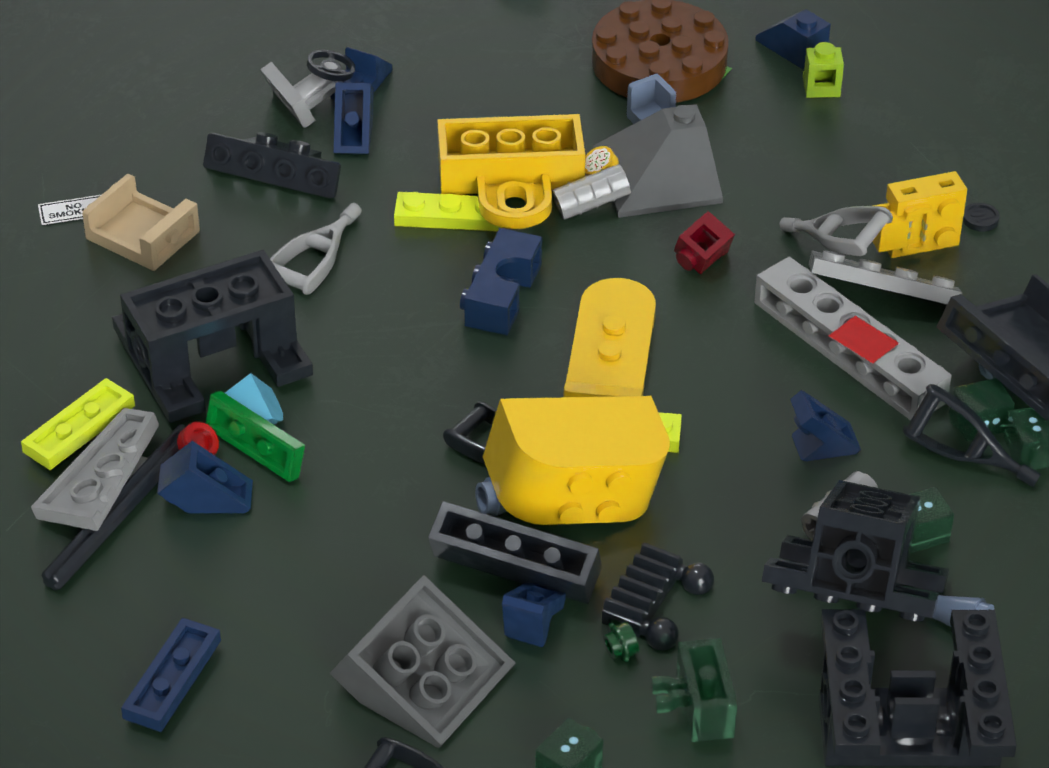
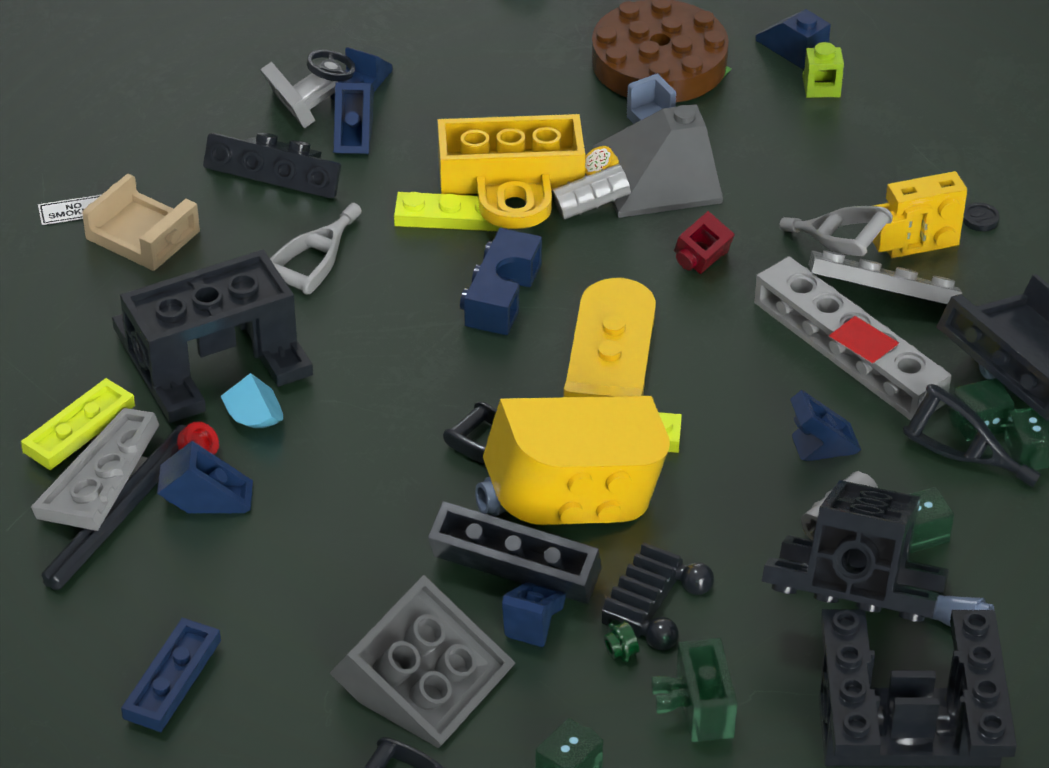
green tile [206,391,305,482] -> none

